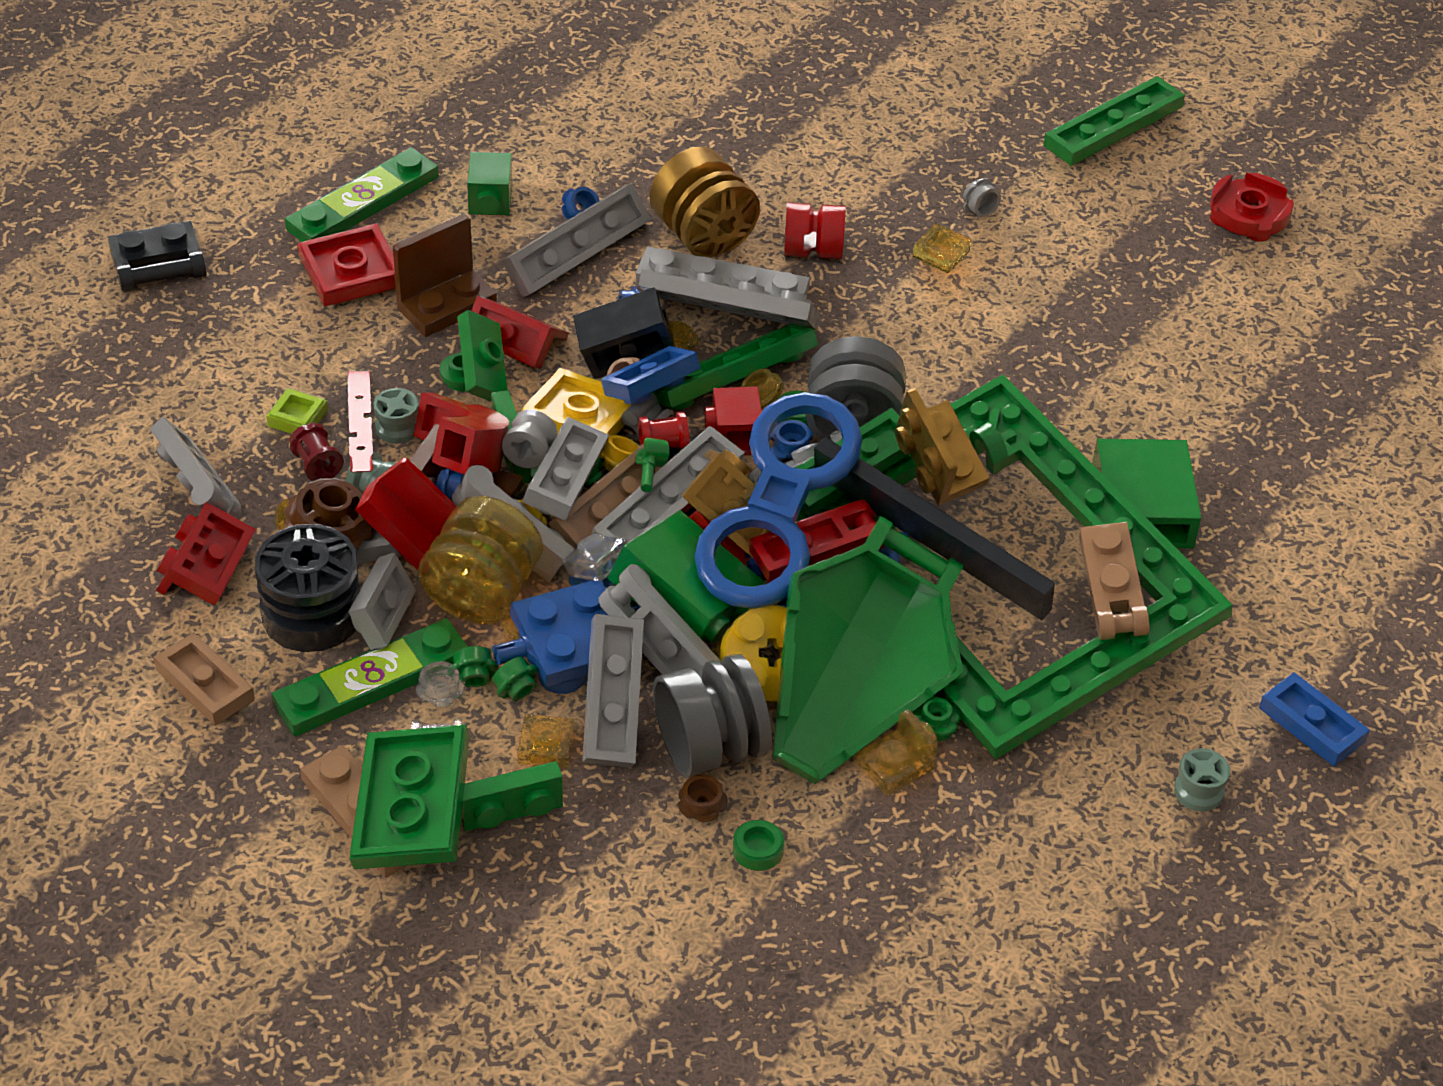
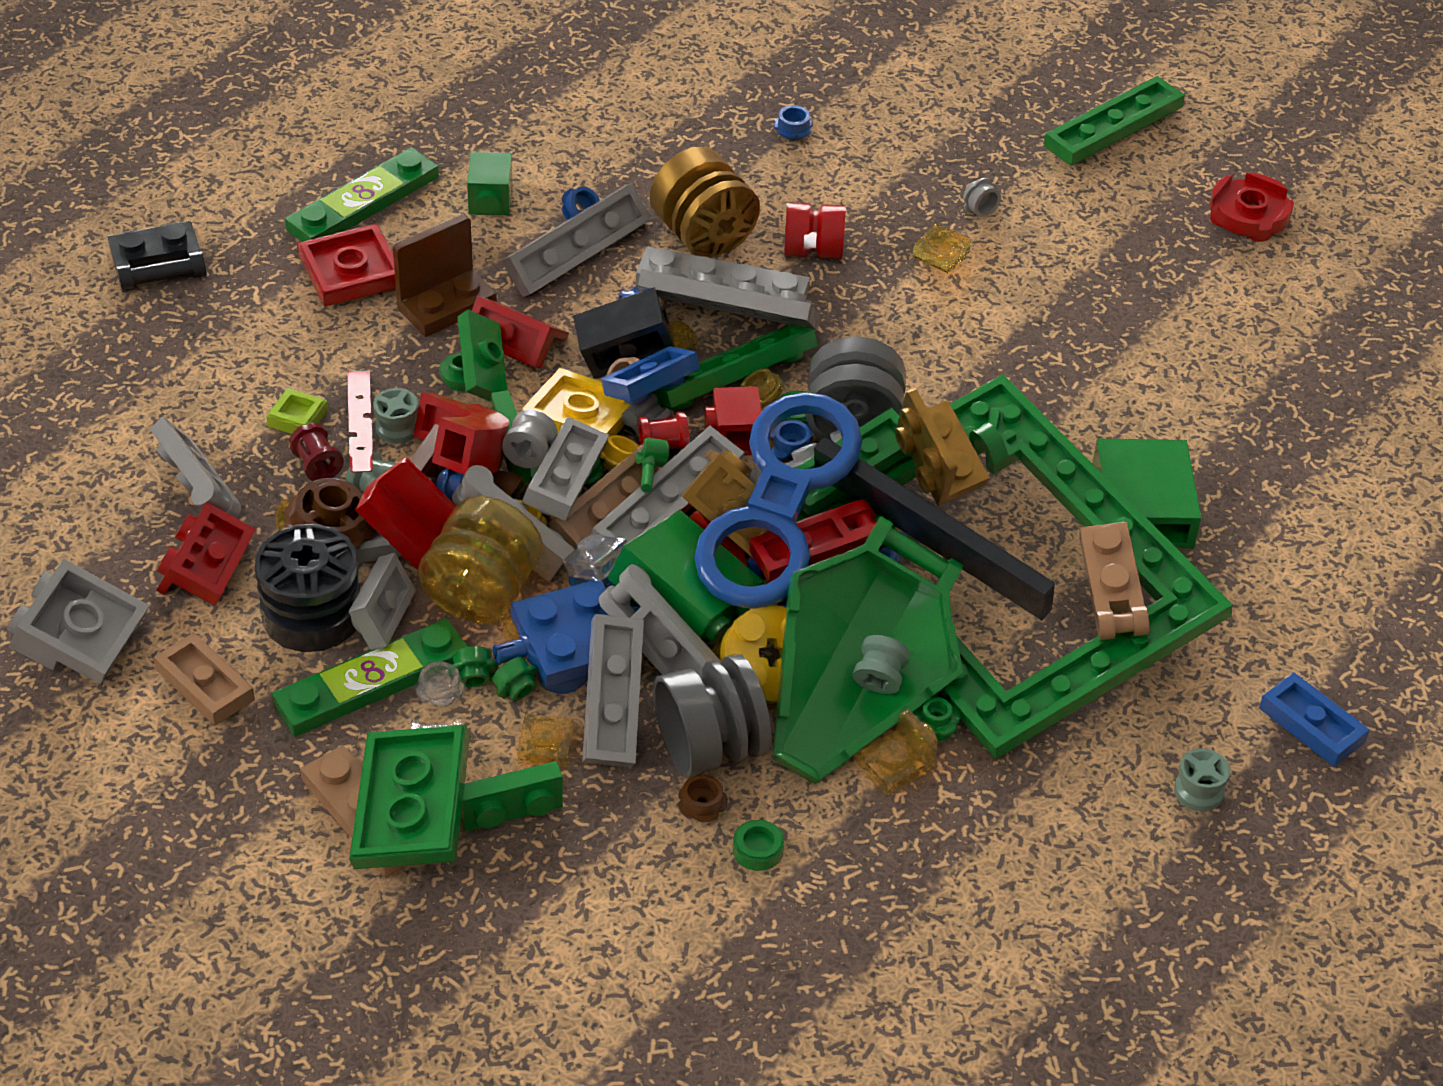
none -> light grey plate [7,559,150,684]
none -> blue plate [774,105,813,140]
none -> sand green wheel [853,635,910,694]

